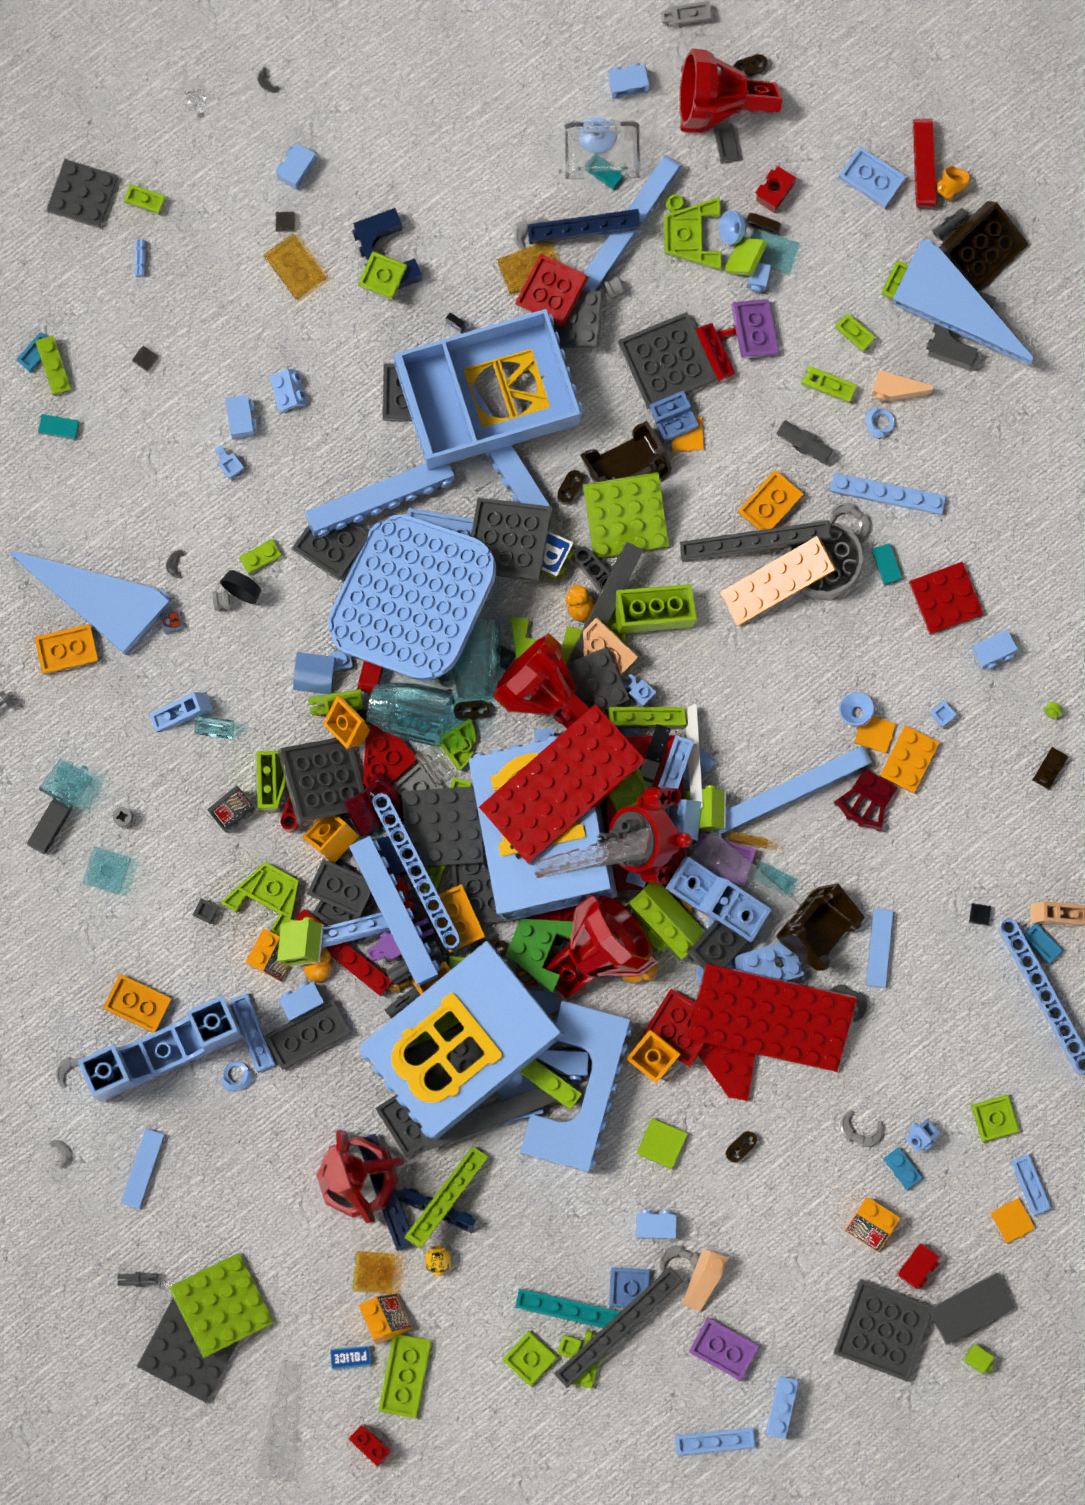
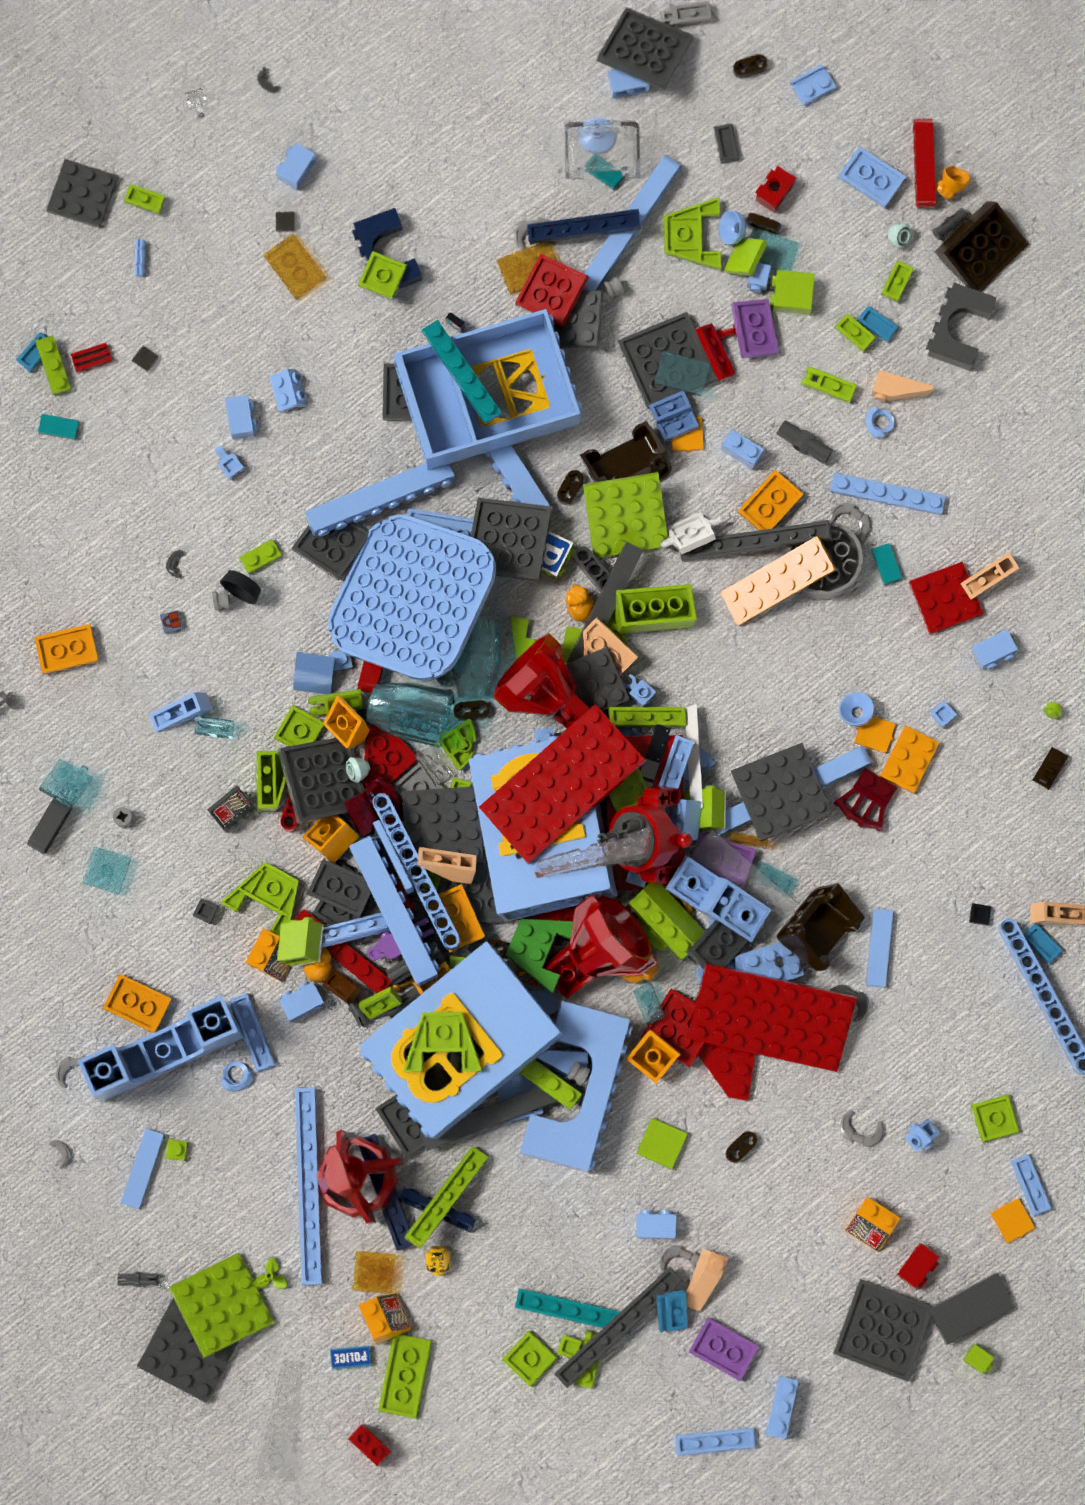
light blue slope [10,551,171,655] -> none
dark grey plate [264,999,351,1071] -> none
black tile [490,644,516,670] -> none
medium blue tile [609,1267,650,1308] -> none
lime plate [666,194,685,213] -> none
red plate [679,48,783,133] -> none
dark azure plate [883,1147,922,1190] -> none
light blue slope [892,239,1033,366] -> none
none -> red tile [71,342,112,373]
none -> lime plate [165,1139,188,1161]
none -> lime plant [253,1257,288,1289]
none -> lime tile [273,705,325,747]
none -> light blue plate [295,1088,322,1285]
none -> reddish brown tile [322,970,361,1005]
none -> light aqua cone [346,757,370,783]
none -> dark grey pin [348,997,370,1027]
none -> lime plate [359,987,402,1020]
none -> light blue tile [373,820,414,895]
none -> lime wing [403,1012,482,1072]
none -> light nougat slope [418,847,476,884]
none -> teal plate [421,320,501,424]
none -> light grey wheel [567,1061,590,1086]
none -> dark grey plate [597,7,694,90]
none -> clear light blue plate [633,982,665,1025]
none -> clear light blue piece [654,351,710,396]
none -> dark azure plate [656,1290,688,1333]
none -> white plate [660,512,722,555]
none -> light blue brick [721,429,764,470]
none -> dark grey plate [731,743,832,842]
none -> lime piece [770,270,815,315]
none -> light blue plate [790,64,836,106]
none -> dark azure tile [857,306,899,343]
none -> light aqua cone [888,223,912,248]
none -> light nougat slope [961,552,1020,599]

